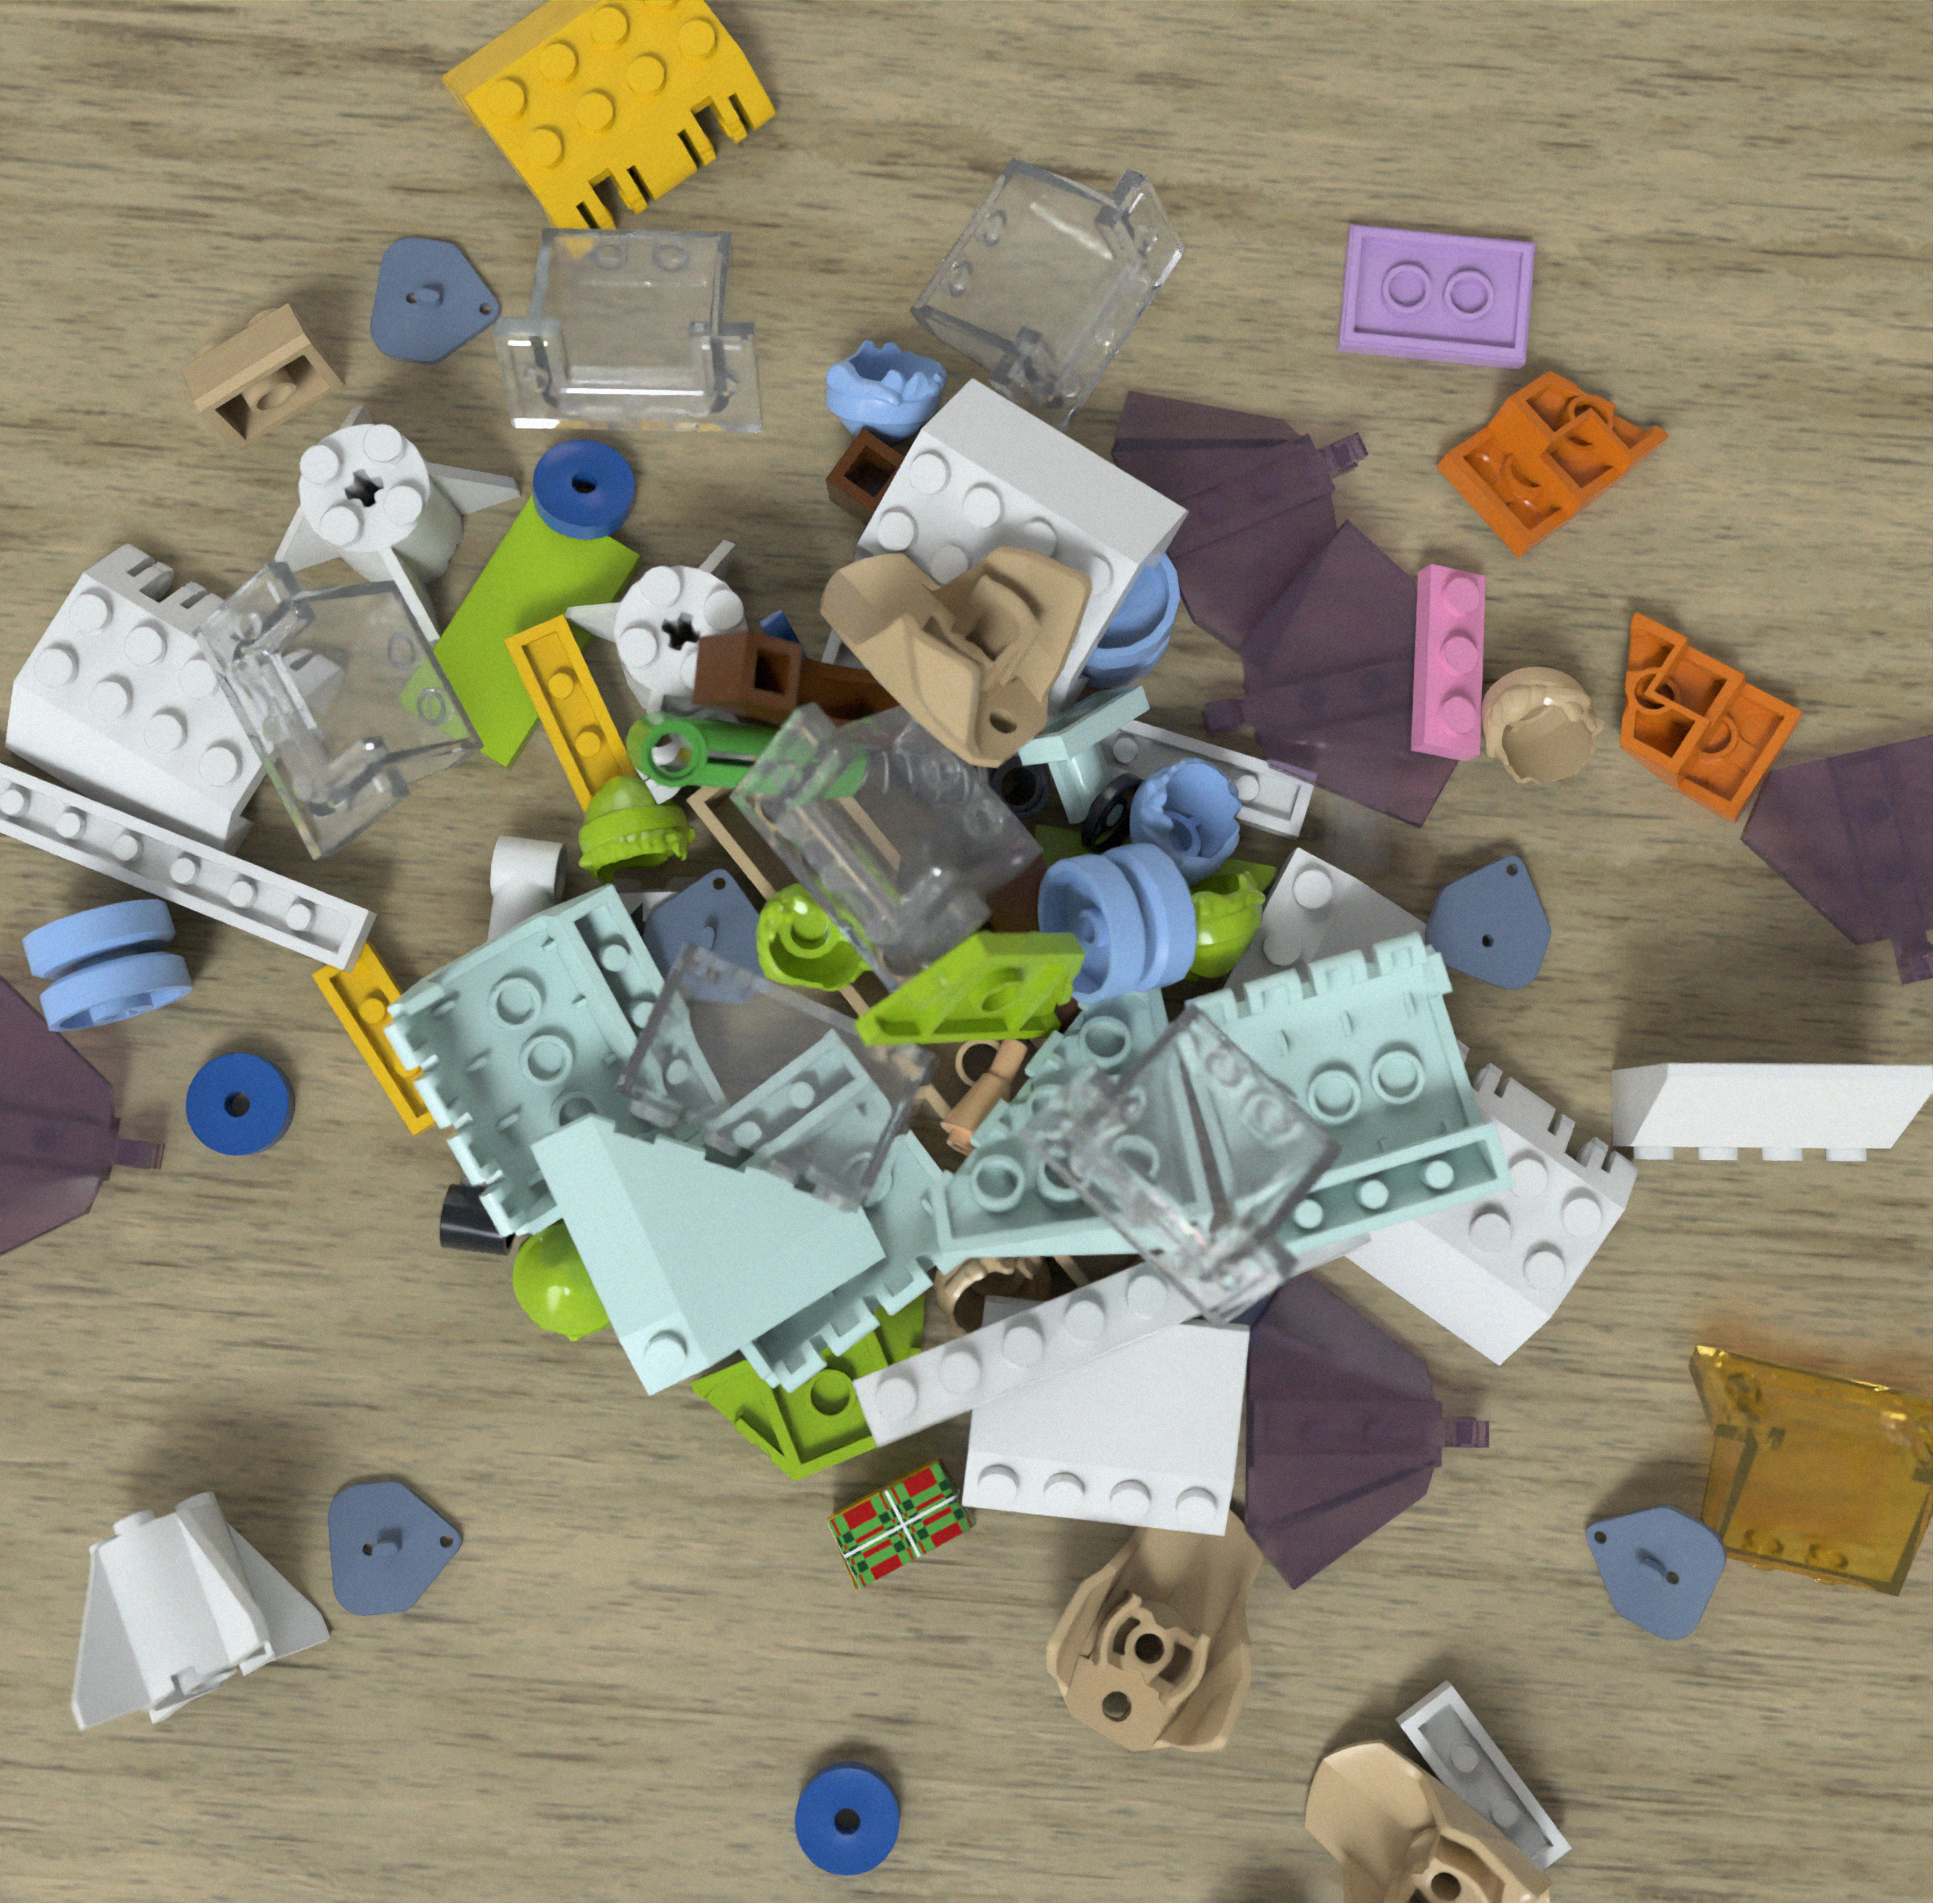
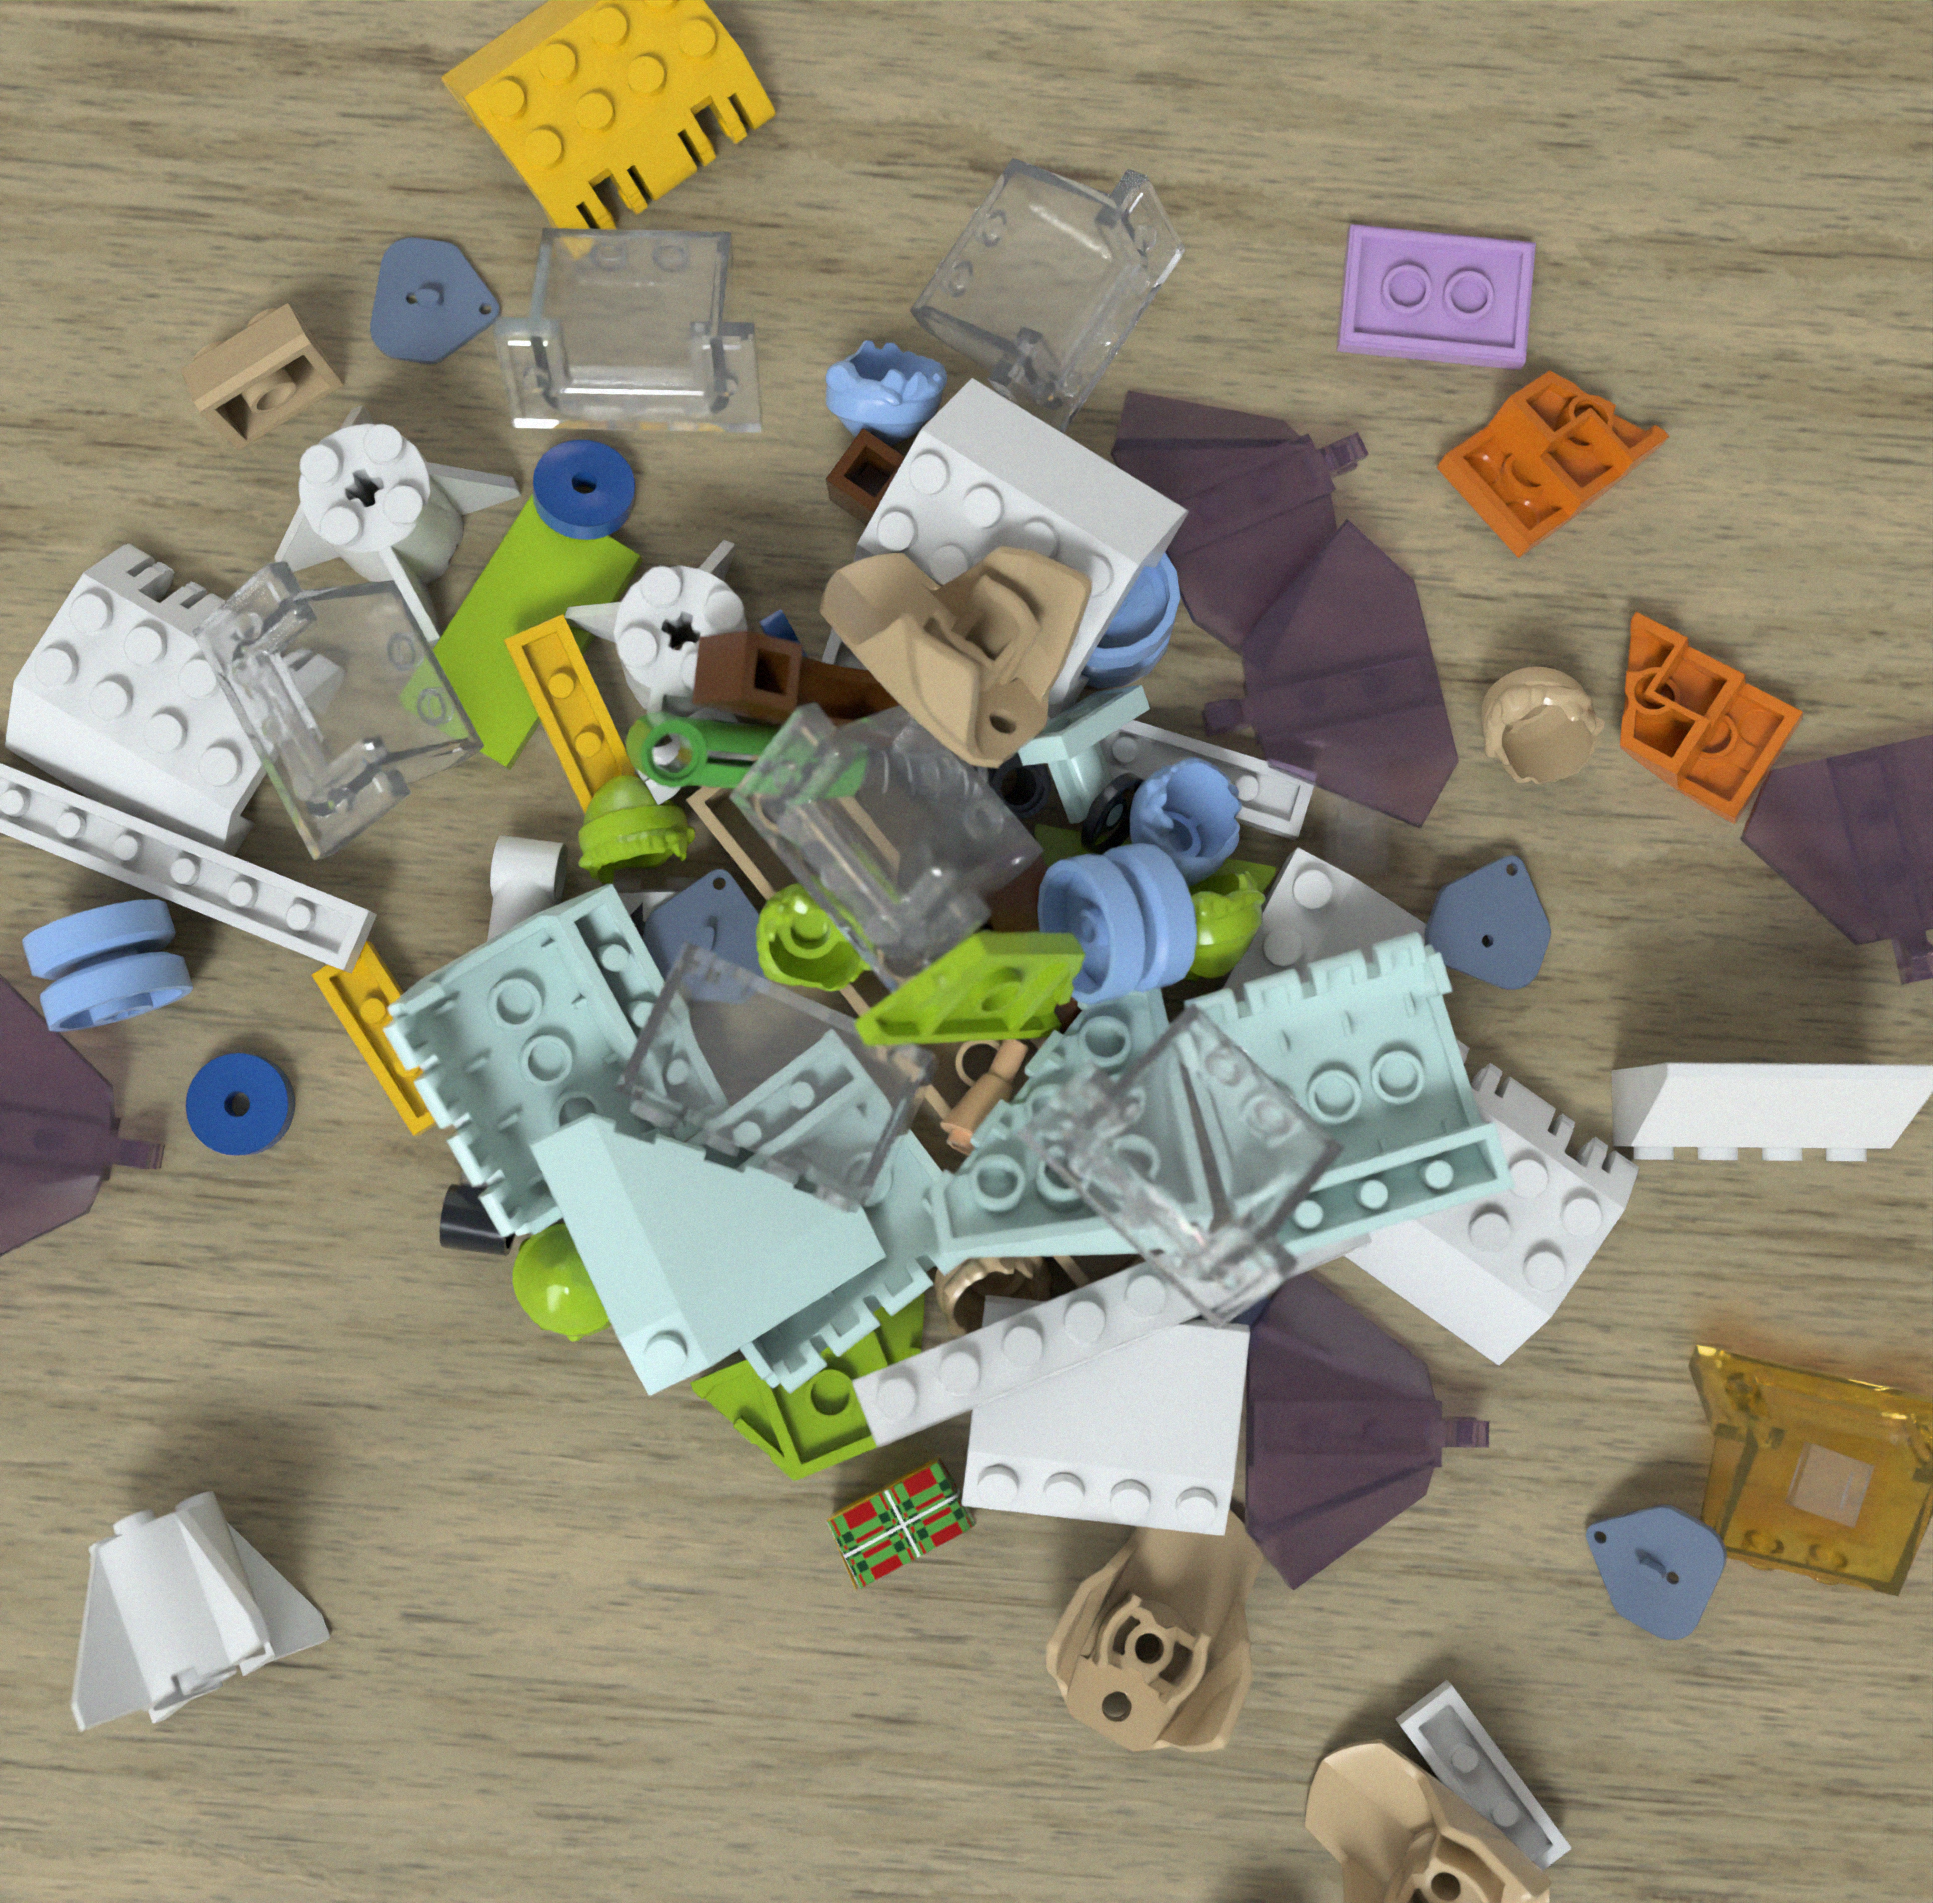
sand blue piece [328,1480,463,1616] -> none
blue piece [795,1761,900,1876] -> none
bright pink plate [1411,564,1486,762] -> none
none -> clear tile [1785,1441,1875,1528]

